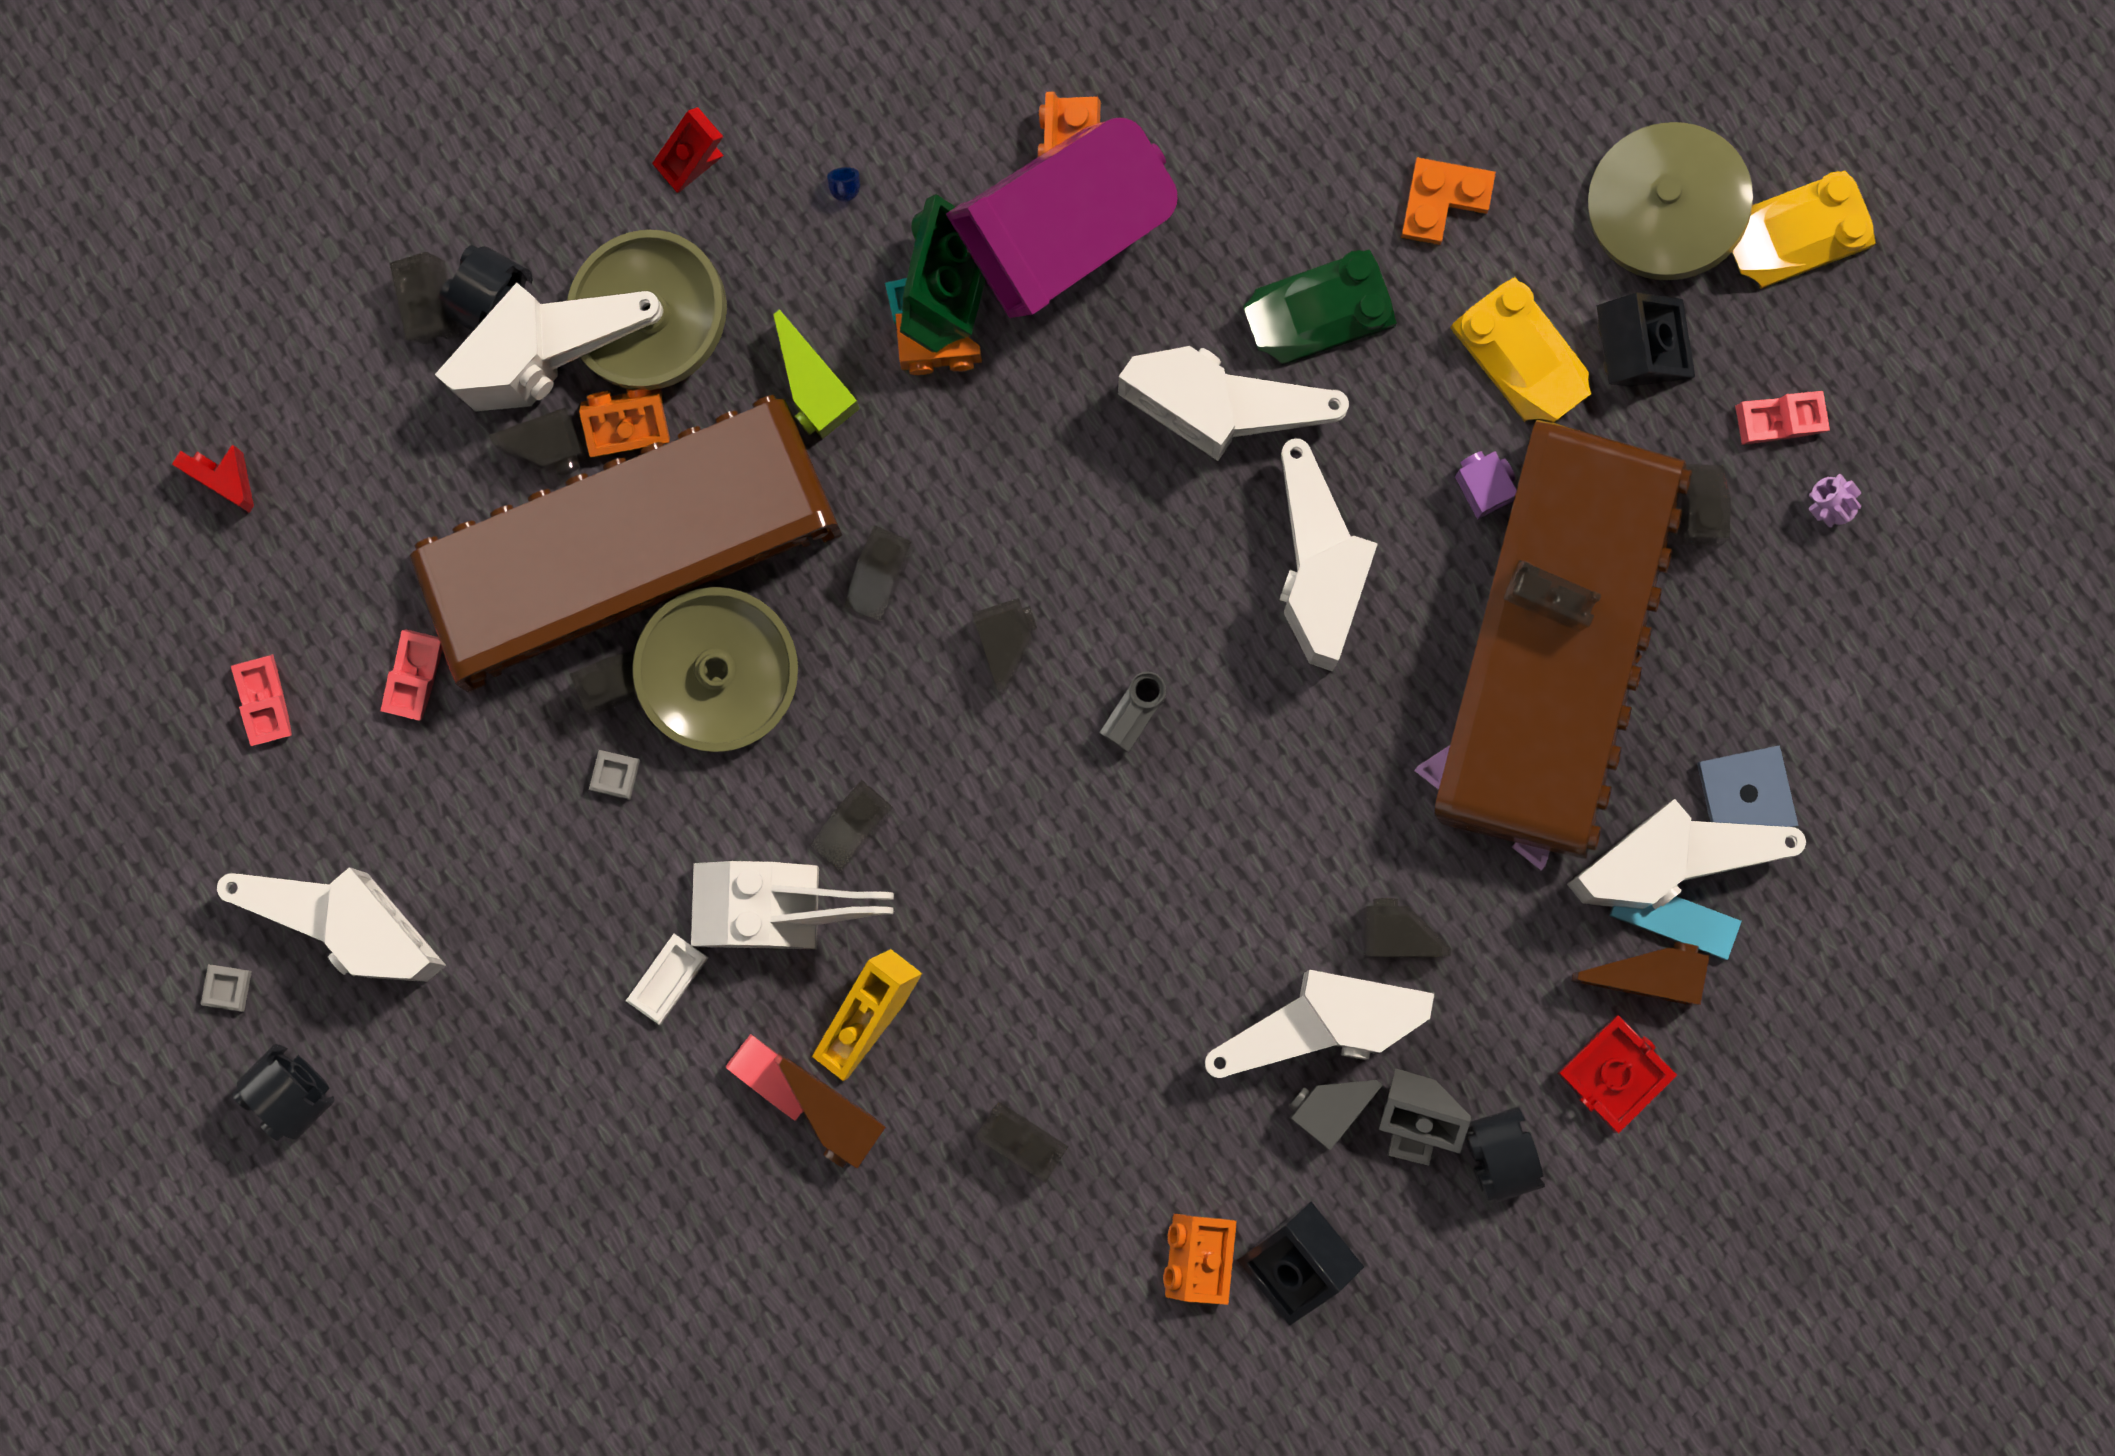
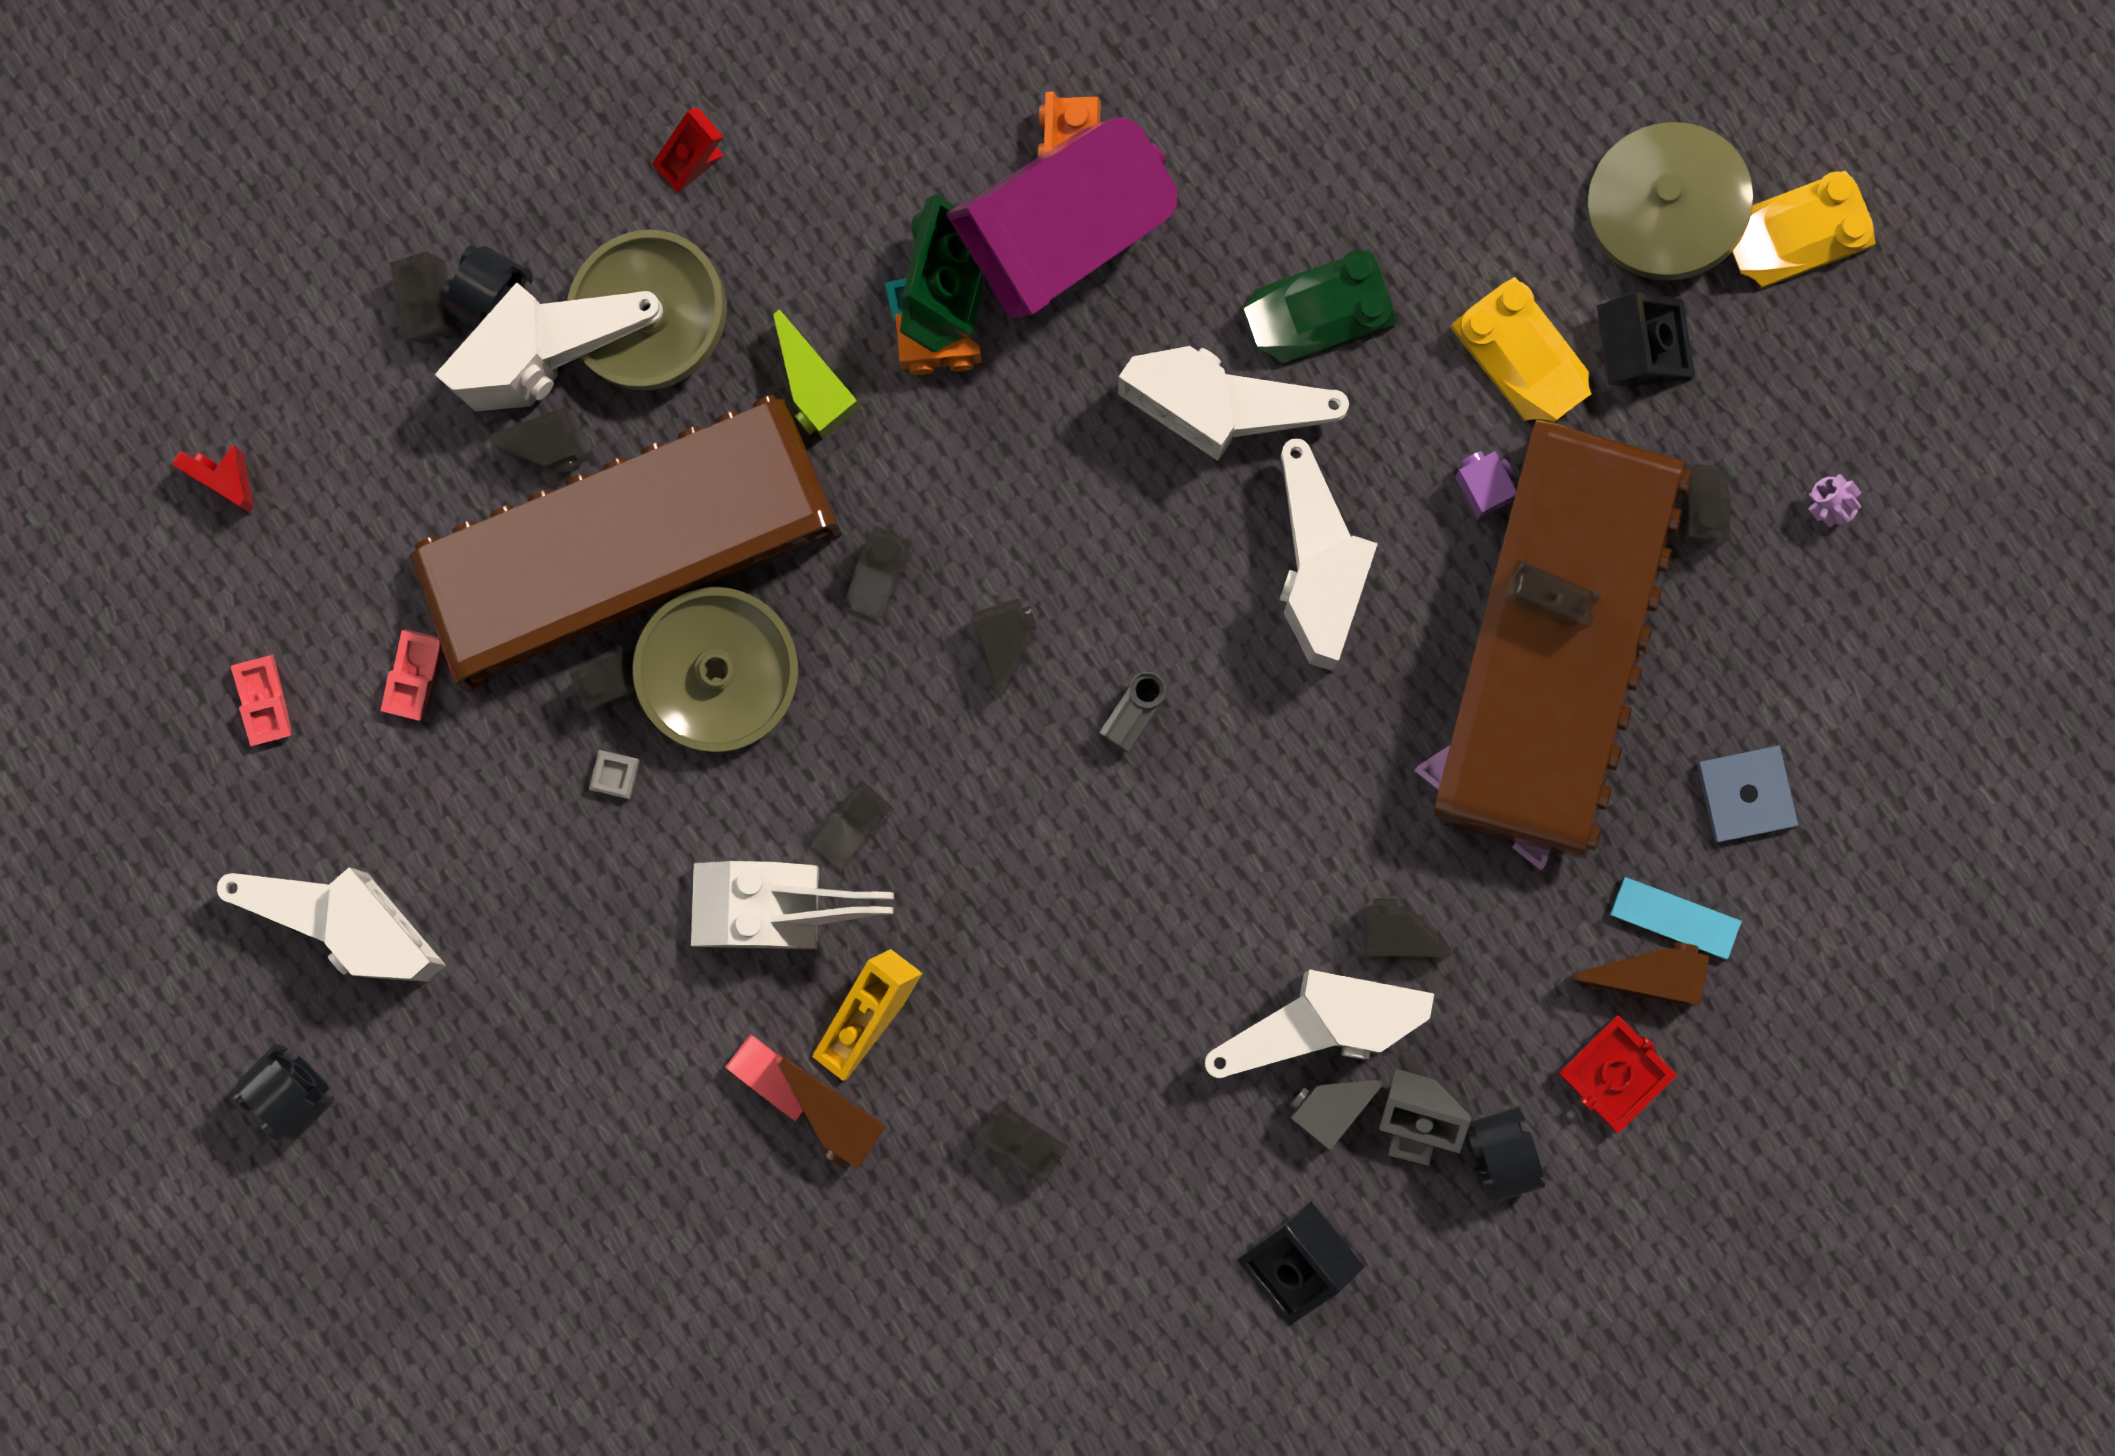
light grey tile [201,964,252,1012] -> none
orange bracket [579,389,670,457] -> none
white tile [626,934,708,1025] -> none
clear blue hinge [827,167,860,202] -> none
orange bracket [1163,1214,1237,1305] -> none
orange plate [1401,157,1496,245] -> none
white slope [1567,799,1806,910] -> none
coral slope [1735,391,1830,445] -> none

